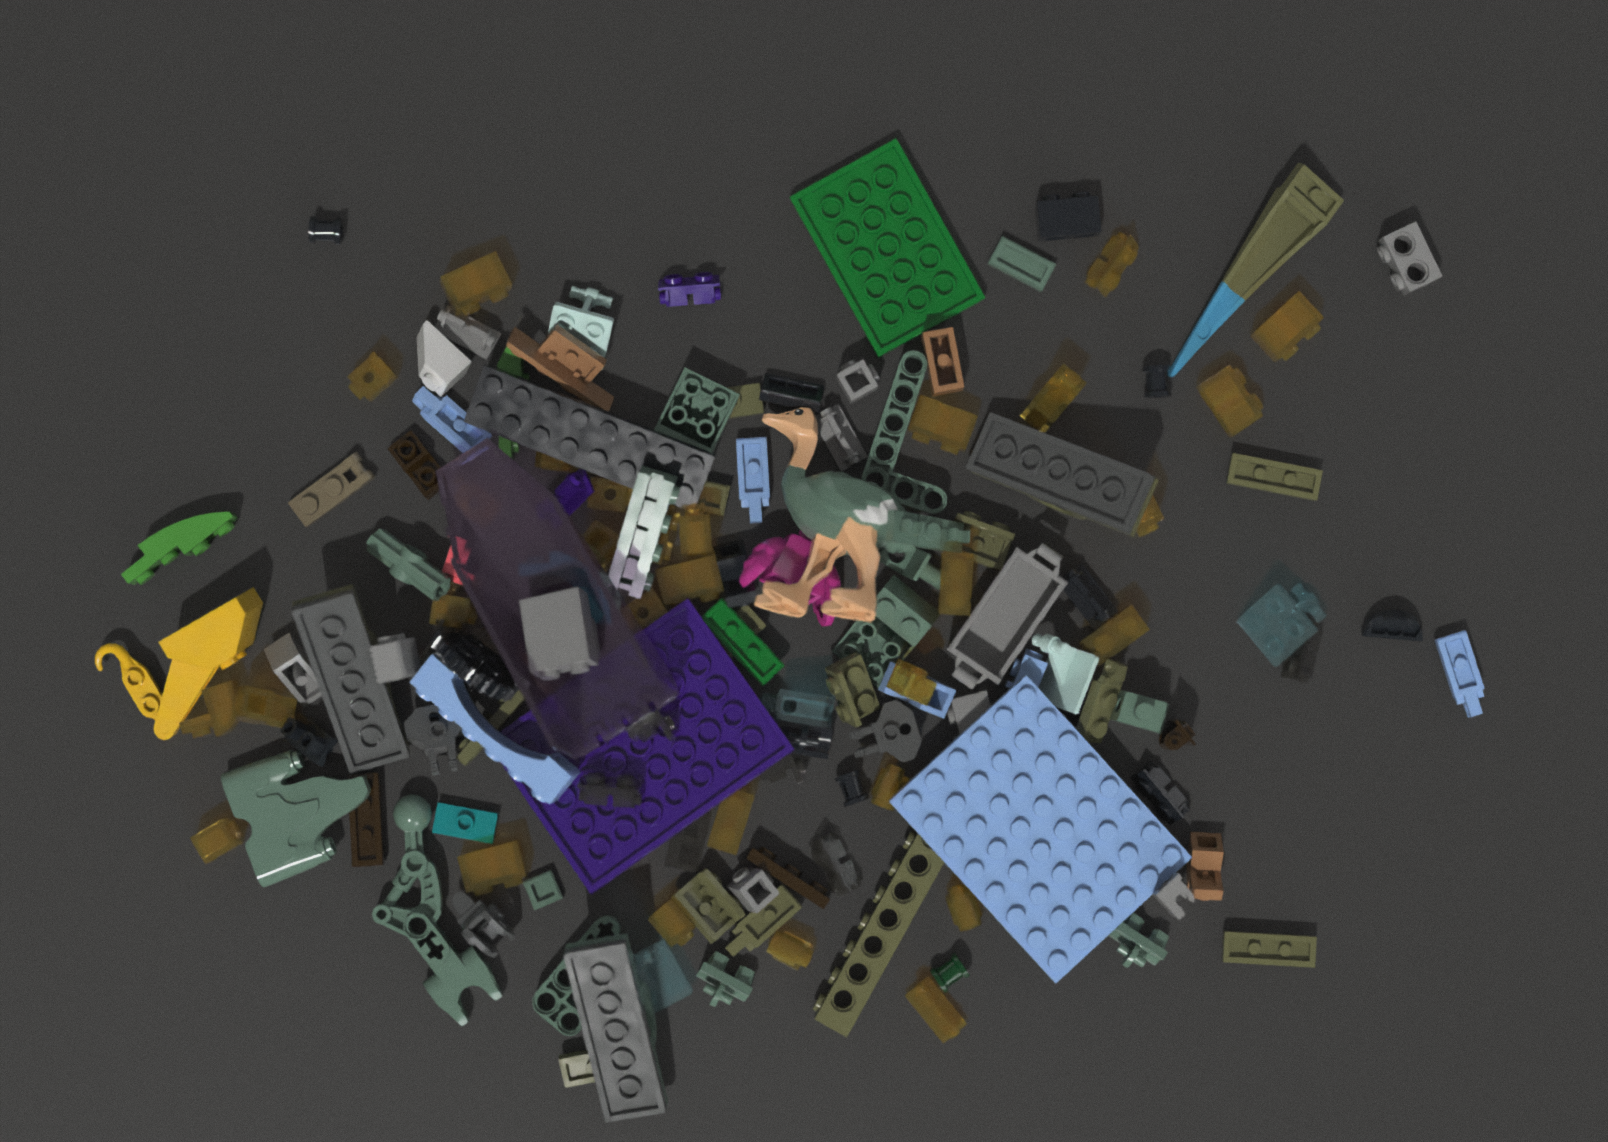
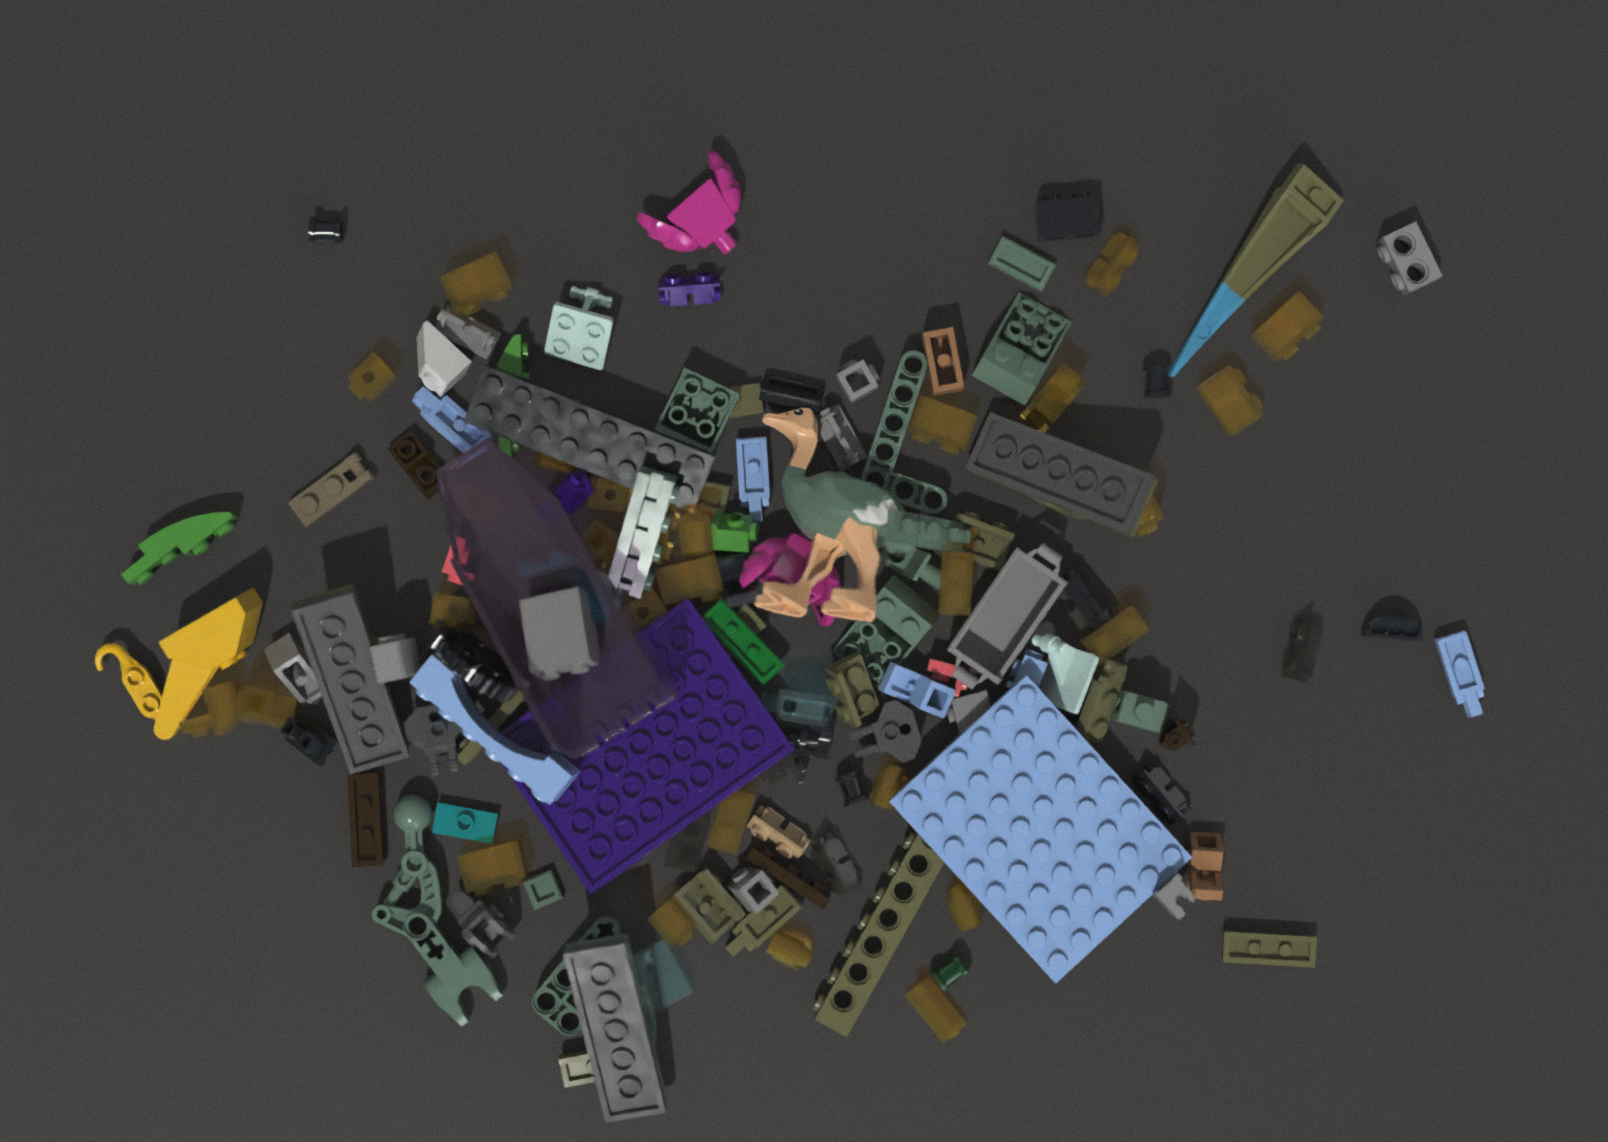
clear yellow brick [190,818,243,864] -> none
sand green rock [221,750,371,888] -> none
sand green piece [366,528,451,601] -> none
medium nougat bracket [506,324,614,412] -> none
clear smoke hinge [577,772,644,808] -> none
clear smoke bracket [625,709,677,743] -> none
sand green hips [696,951,755,1007] -> none
green plate [789,138,986,358] -> none
clear yellow brick [886,658,937,706] -> none
sand green hips [1108,913,1169,968] -> none
olive plate [1225,453,1323,501] -> none
clear light blue plate [1237,583,1327,667] -> none
none -> dark pink torso [636,150,741,255]
none -> bright green brick [711,508,760,552]
none -> tan hinge [746,805,811,861]
none -> coral bracket [926,659,967,698]
none -> sand green slope [972,292,1072,405]

